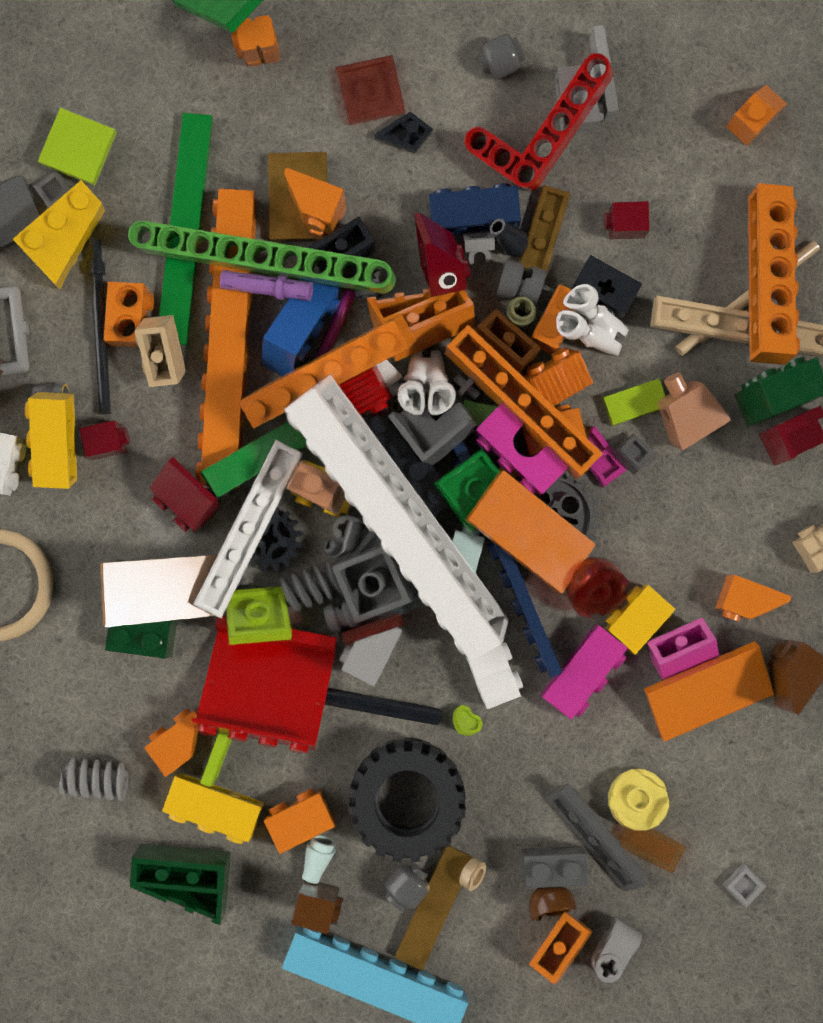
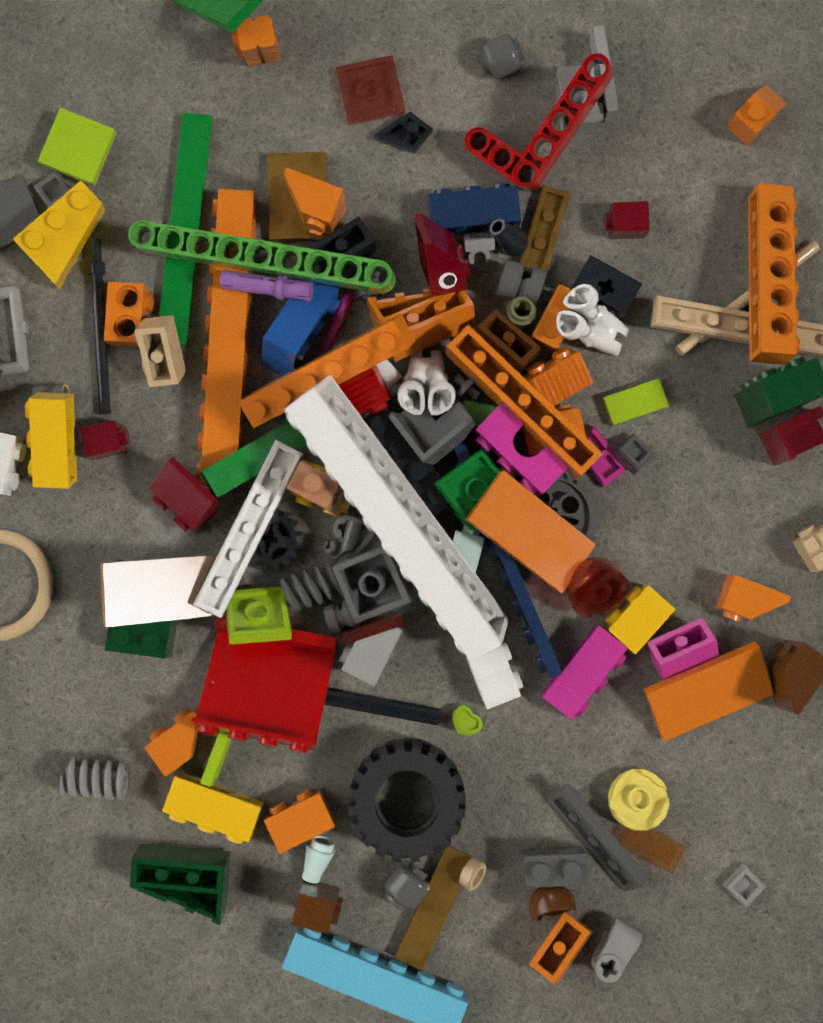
nougat torso [658,373,731,450] -> none

